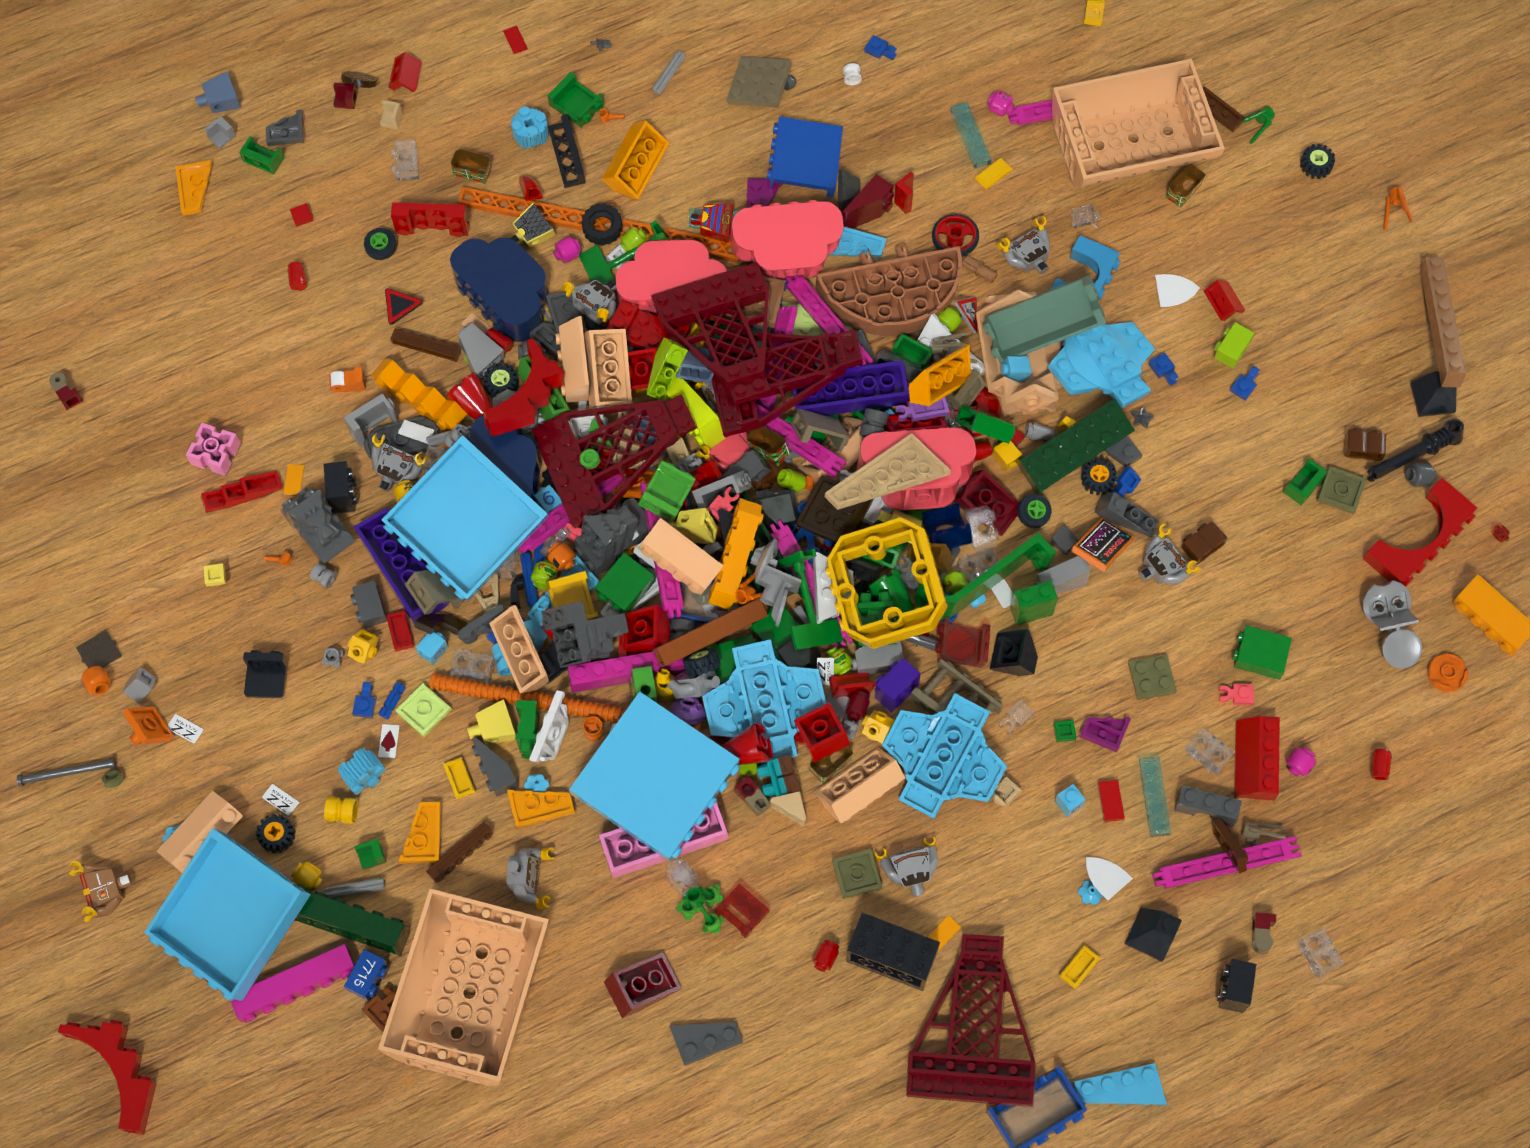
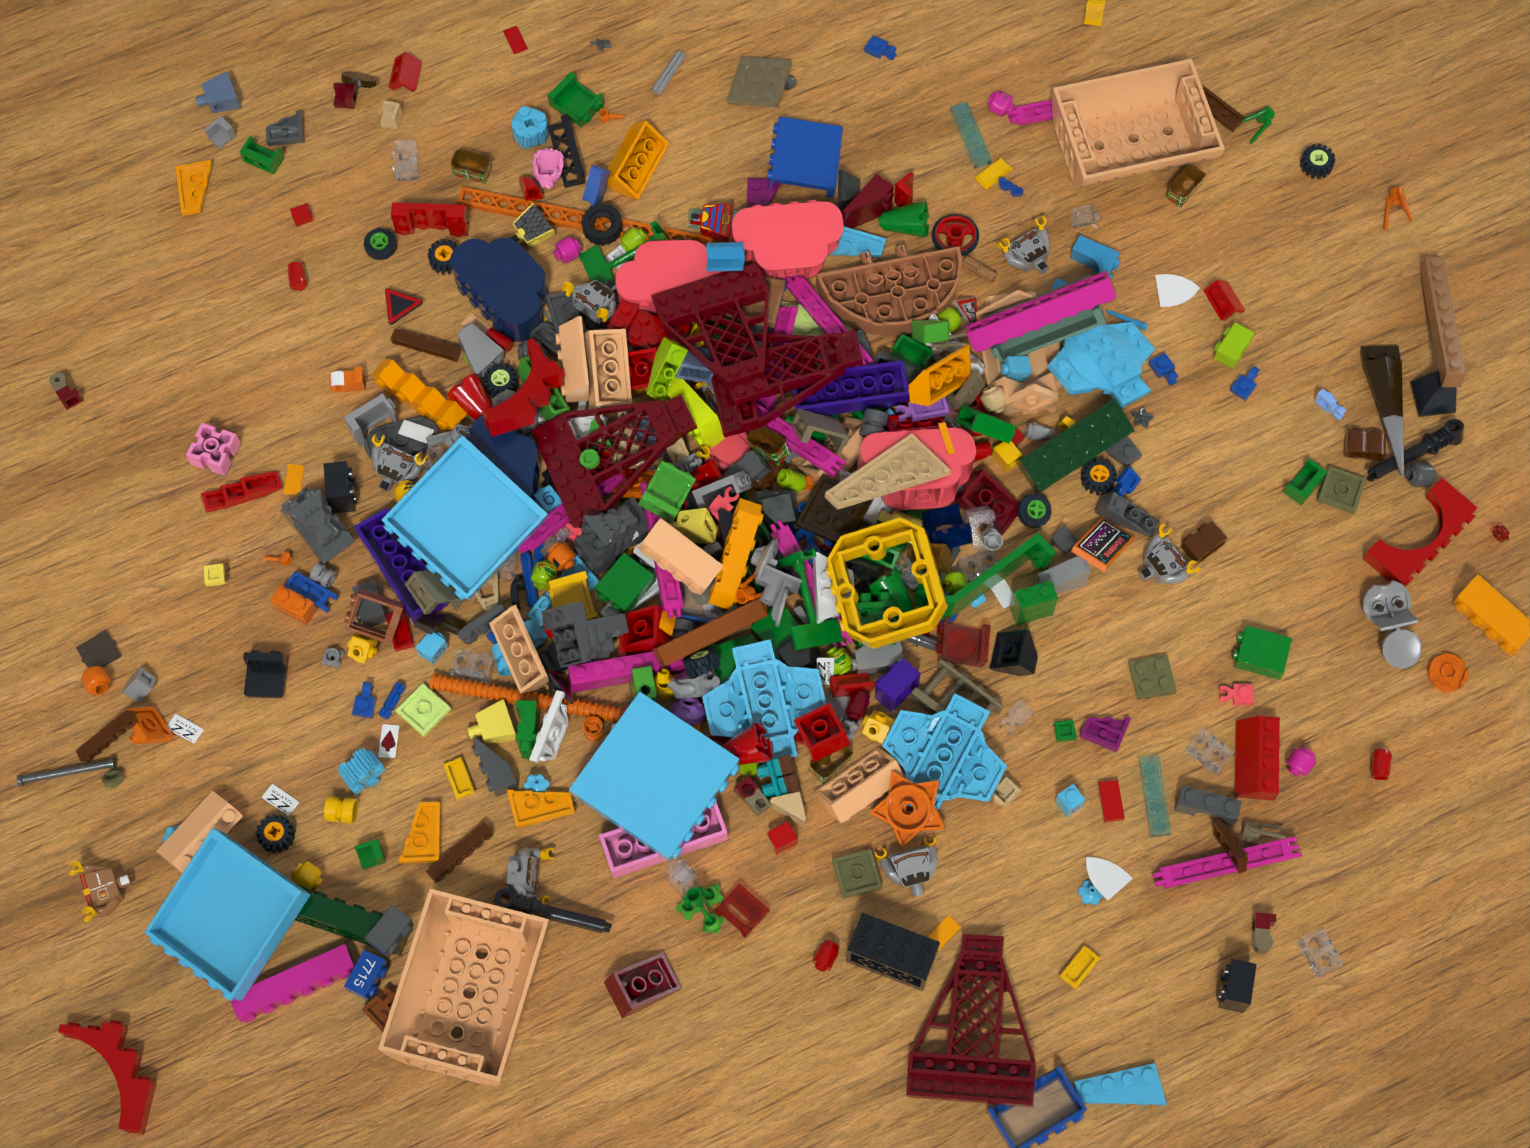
light grey axle [324,878,385,899] -> none
dark grey wing [670,1022,743,1066] -> none
white wheel [843,63,862,85] -> none
black slope [1125,907,1182,962] -> none
none -> reddish brown piece [76,711,139,762]
none -> orange brick [270,585,317,625]
none -> blue hinge [284,571,339,613]
none -> dark orange window [344,589,405,644]
none -> dark grey brick [365,905,414,957]
none -> black wheel [427,239,458,275]
none -> black piece [493,888,612,933]
none -> bright pink hair [532,148,564,189]
none -> black piece [545,668,574,704]
none -> blue panel [582,165,610,207]
none -> light orange sticker [659,610,676,636]
none -> dark azure panel [706,242,746,271]
none -> red panel [767,821,798,855]
none -> orange plate [870,771,946,848]
none -> green cone [878,201,929,238]
none -> bright green slope [912,319,949,344]
none -> light orange piece [938,422,955,455]
none -> dark pink brick [966,270,1117,352]
none -> tan head [980,385,1006,414]
none -> light grey wheel [981,528,1003,551]
none -> blue piece [999,177,1023,197]
none -> dark azure piece [1106,309,1148,331]
none -> light blue plate [1314,389,1346,421]
none -> dark brown plate [1360,346,1404,477]

